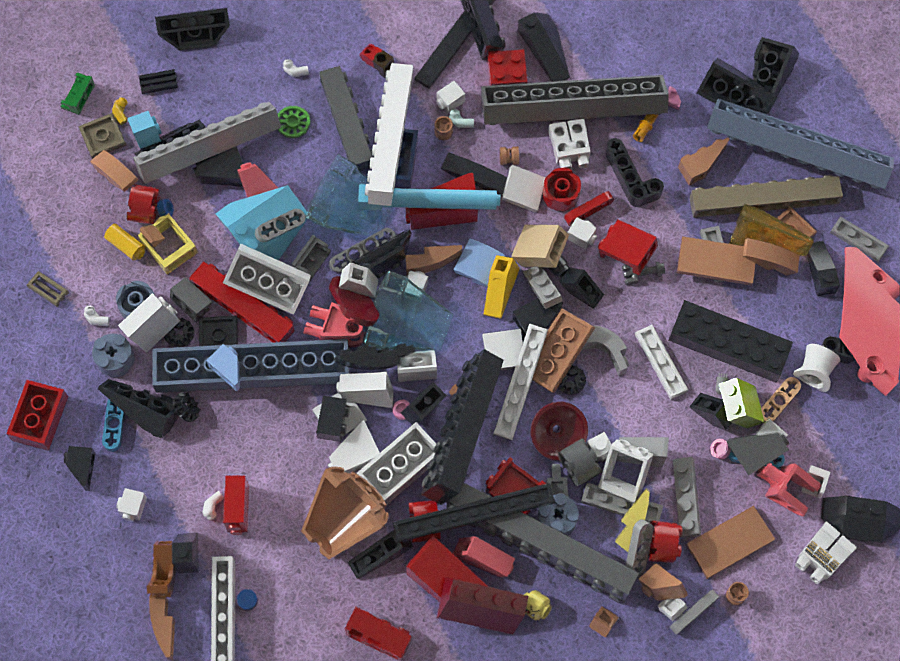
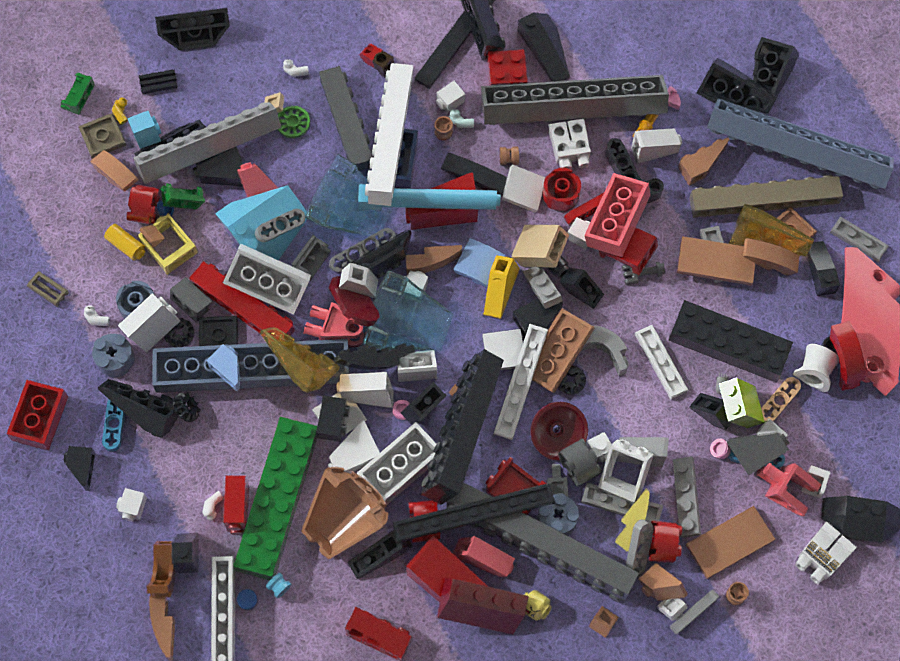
none -> green hinge [161,183,205,210]
none -> green brick [233,416,317,580]
none -> clear yellow wedge [260,327,340,393]
none -> tan plate [265,92,284,113]
none -> medium azure wheel [266,573,292,599]
none -> coral brick [584,173,651,257]
none -> white slope [631,129,682,164]
none -> red arch [830,321,865,391]

